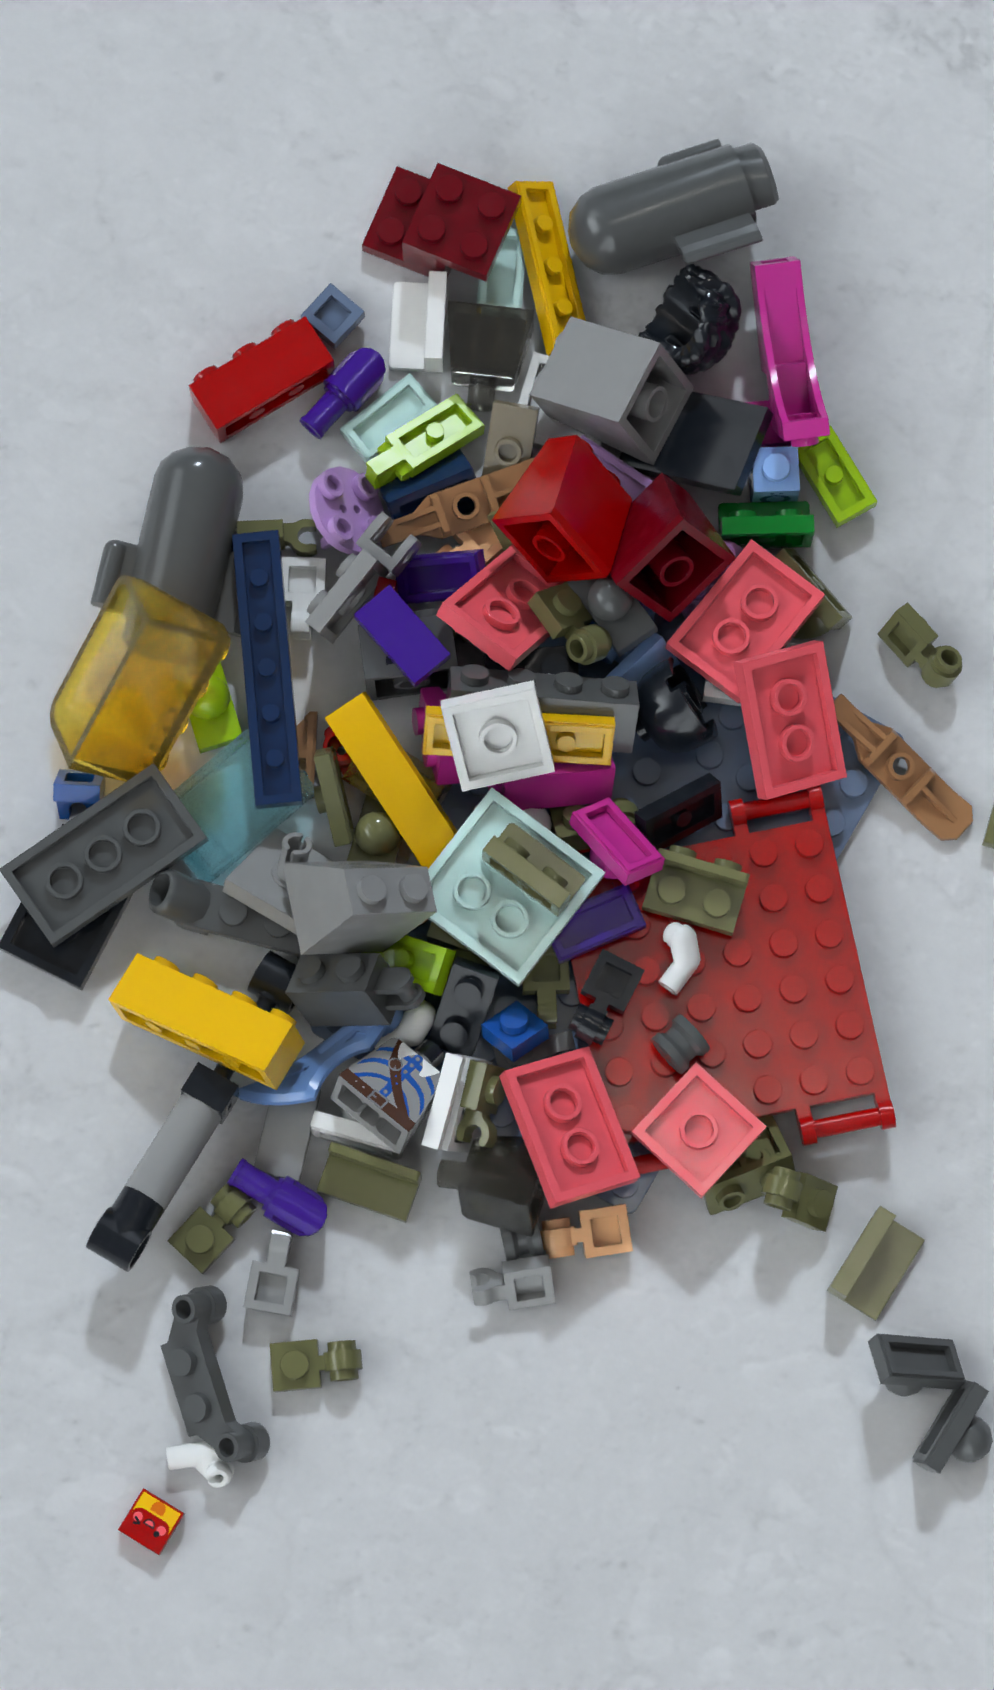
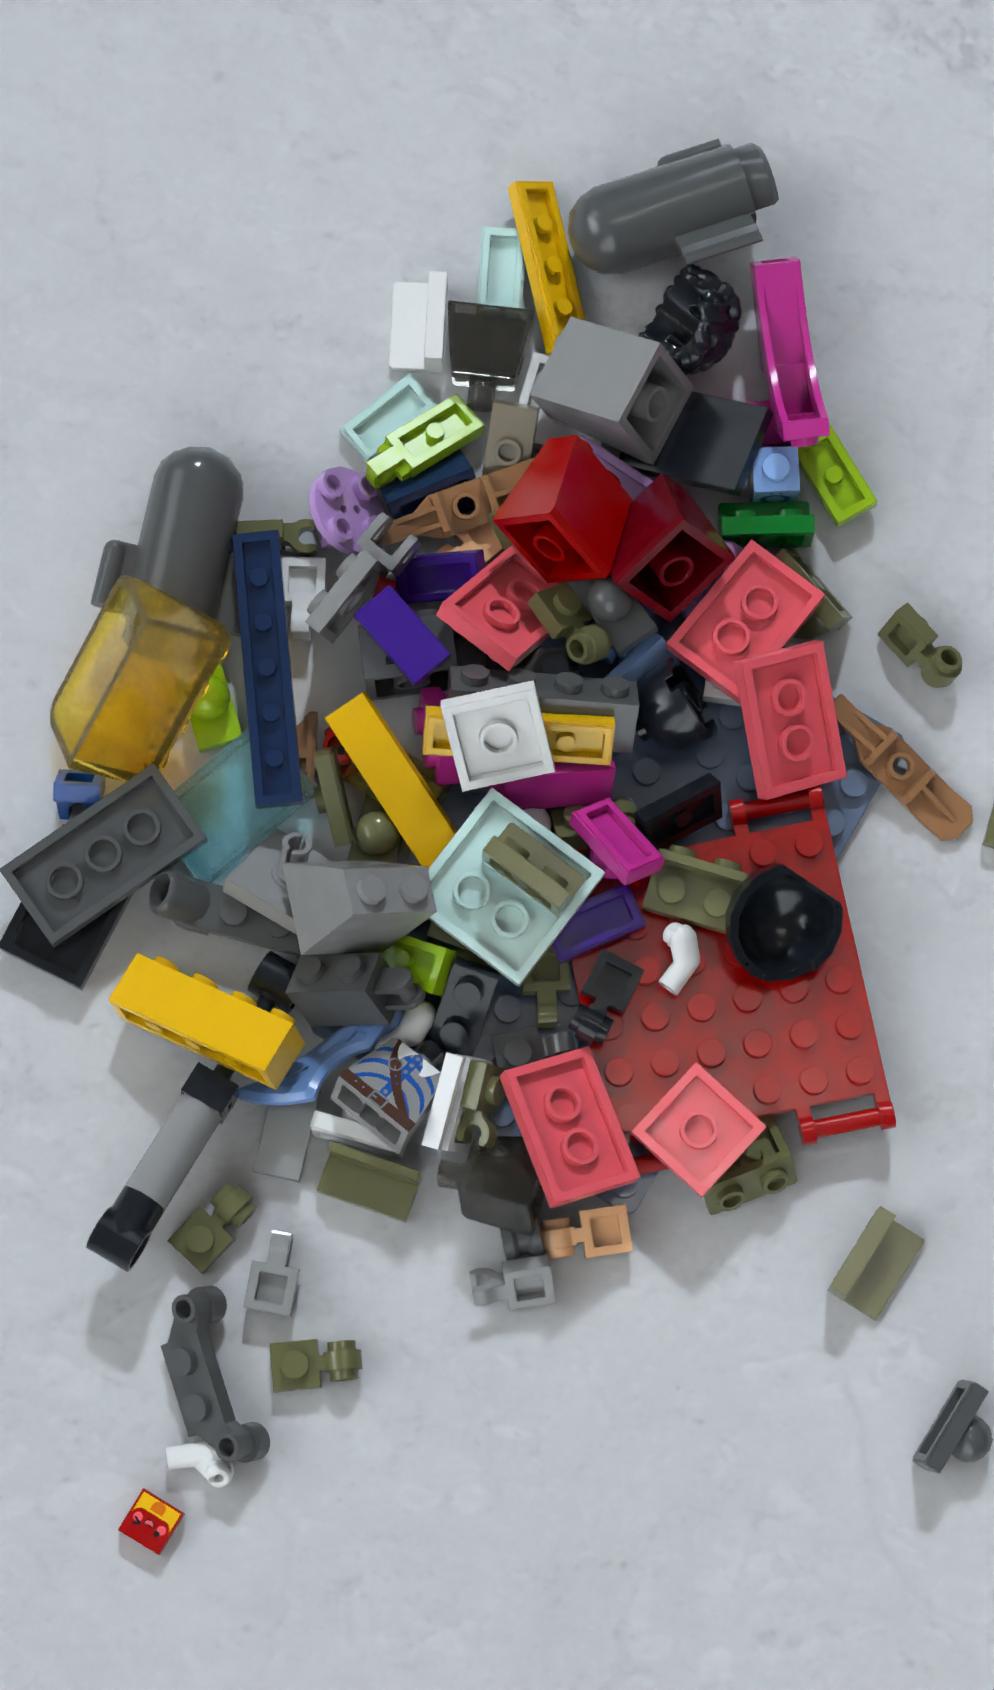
red brick [188,316,335,443] -> none
dark purple arm [227,1158,327,1237] -> none
dark purple arm [299,348,386,440] -> none
sand blue plate [301,283,365,349] -> none
dark red bracket [362,162,522,282] -> none
blue plate [481,1001,549,1062] -> none
dark grey wheel [651,1014,710,1075] -> none
olive plate [761,1166,838,1232] -> none
dark grey tile [868,1333,966,1397] -> none
none -> black cylinder [726,863,843,983]

